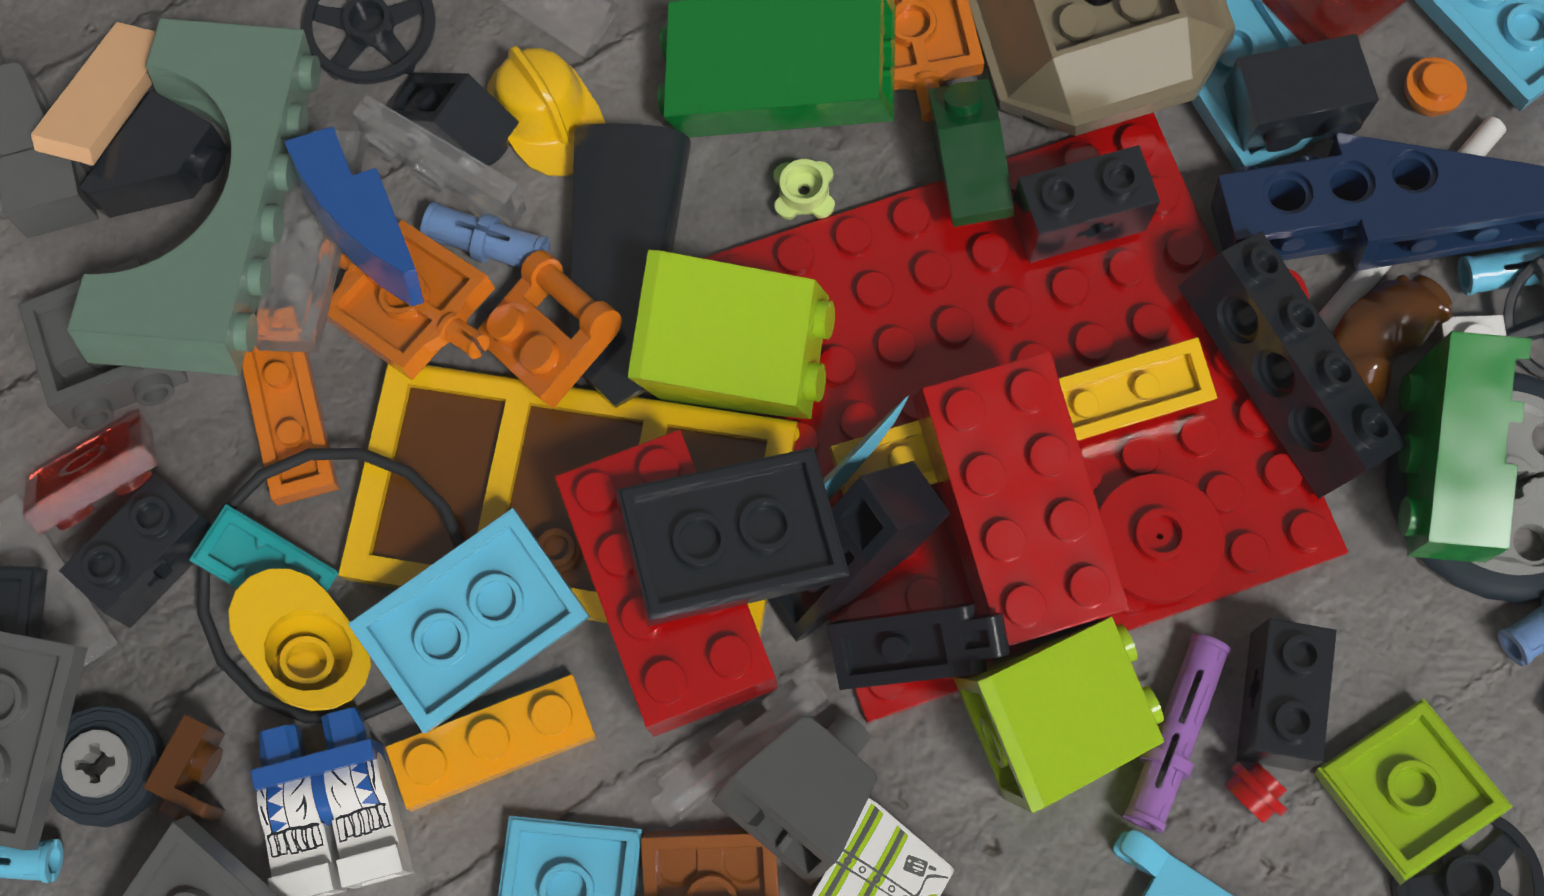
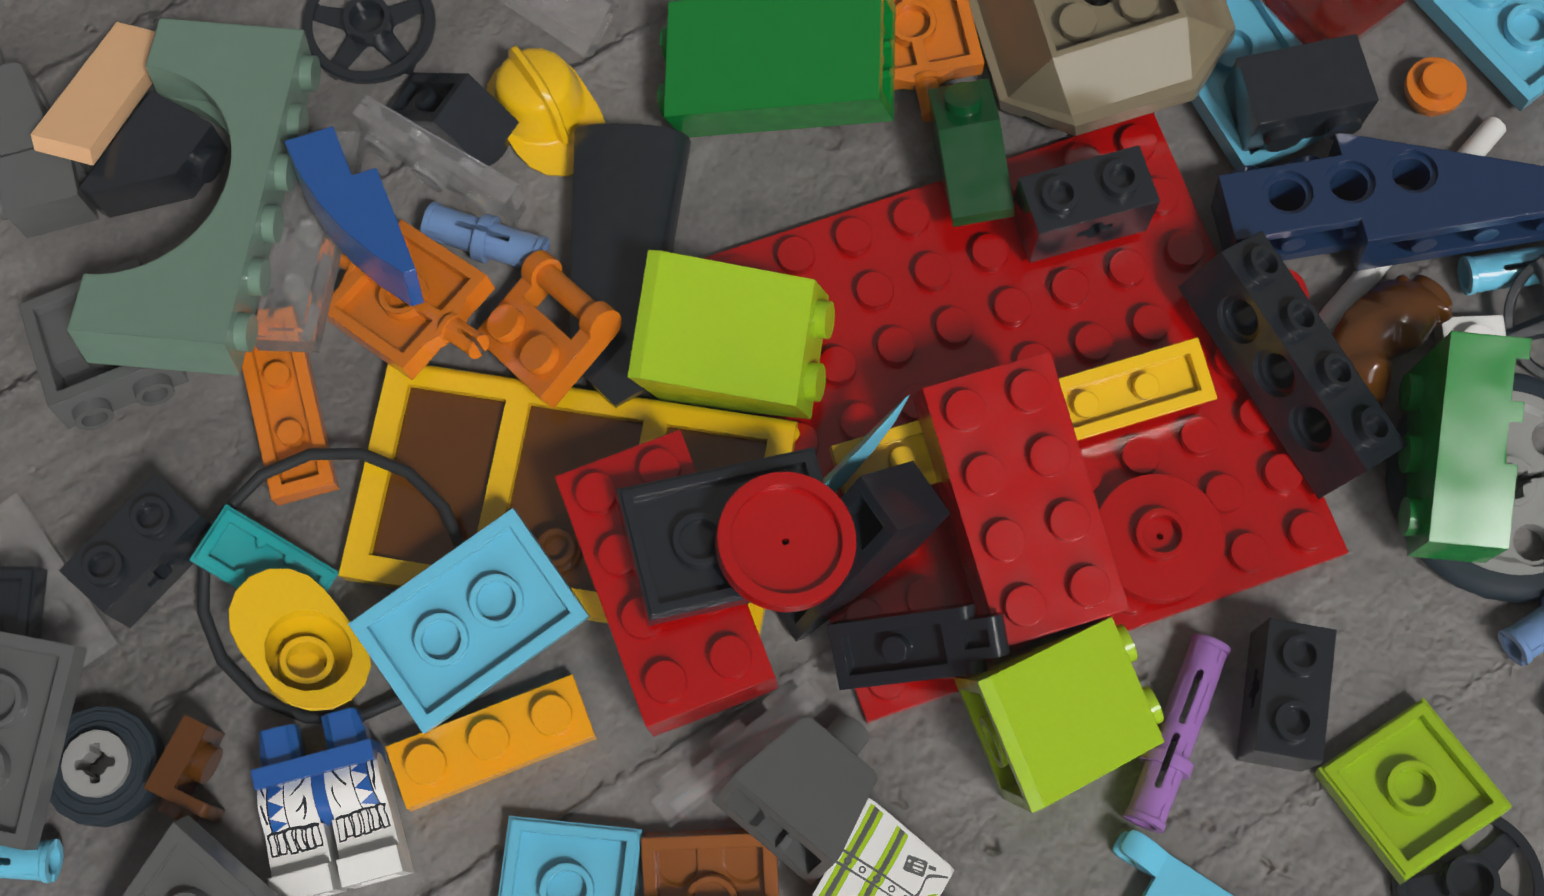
clear red plate [23,411,157,535] -> none
yellowish green plate [774,159,835,220] -> none
red plate [1224,761,1288,823] -> none
none -> red piece [715,472,856,612]

